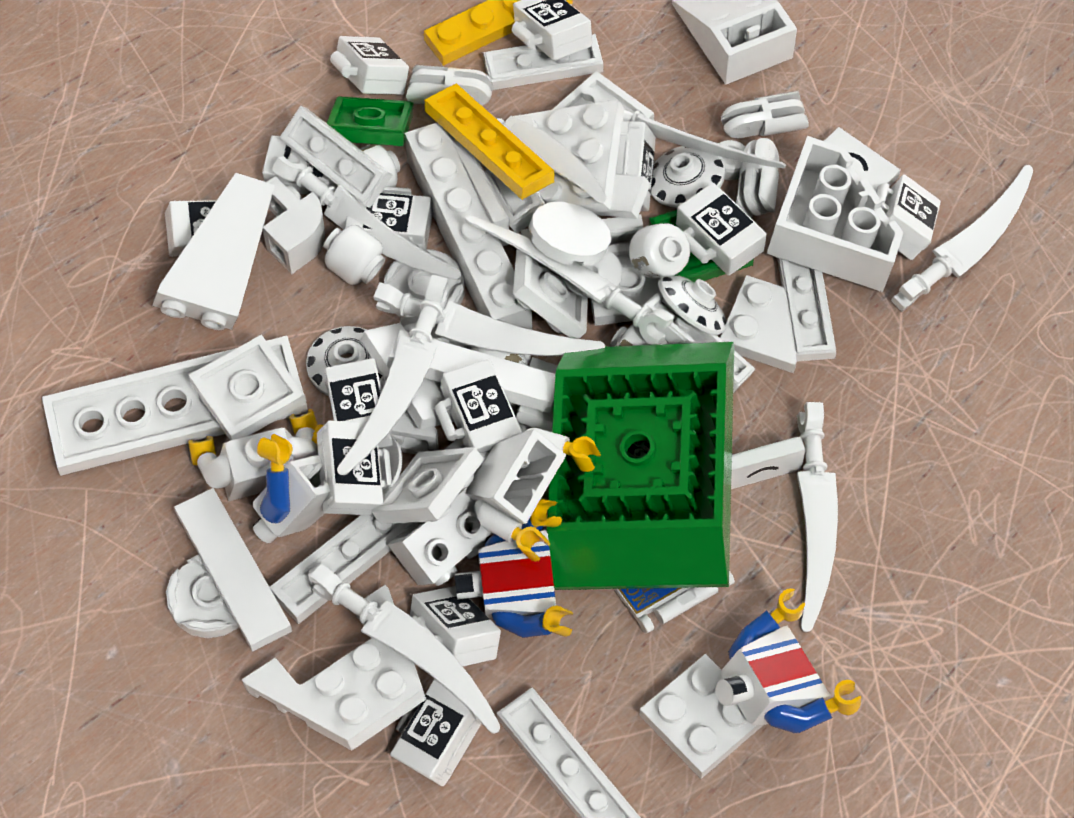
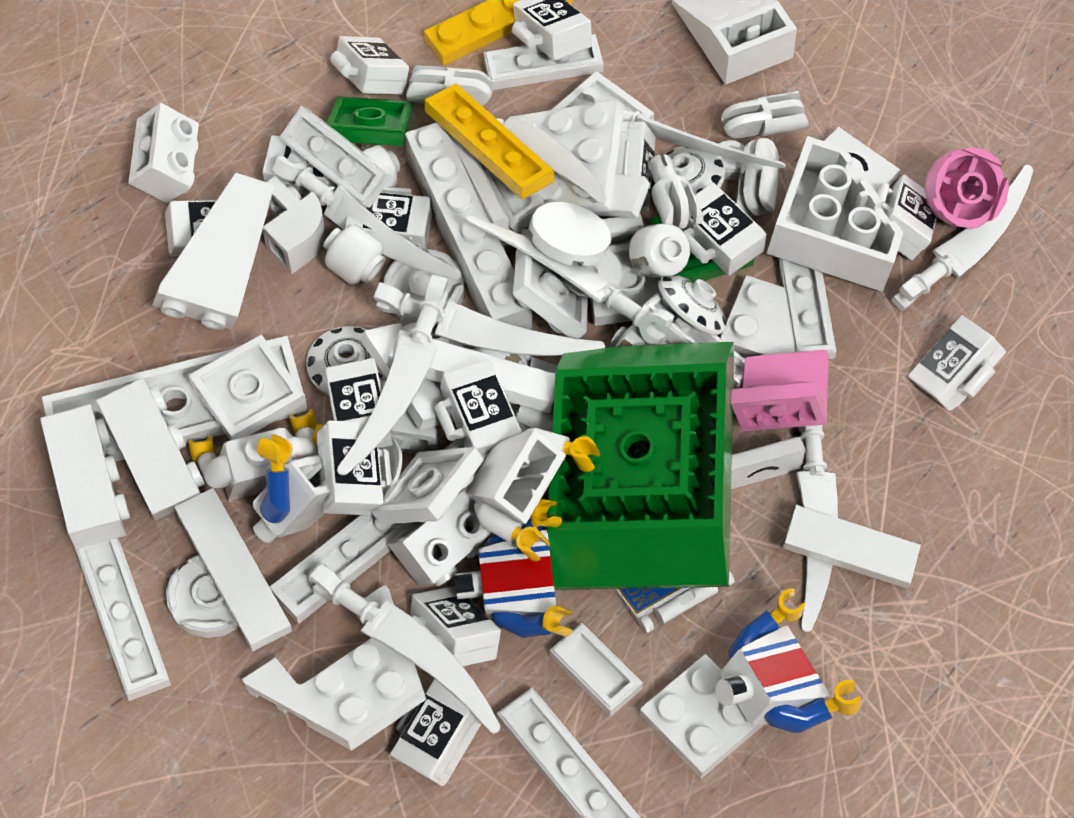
none -> white brick [40,404,130,549]
none -> white tile [75,538,171,701]
none -> white brick [96,378,205,521]
none -> white brick [128,103,199,203]
none -> white tile [549,623,643,717]
none -> white arm [647,155,704,229]
none -> bright pink bracket [731,350,829,431]
none -> white tile [782,505,921,589]
none -> white piece [908,315,1006,411]
none -> bright pink cylinder [925,147,1009,229]

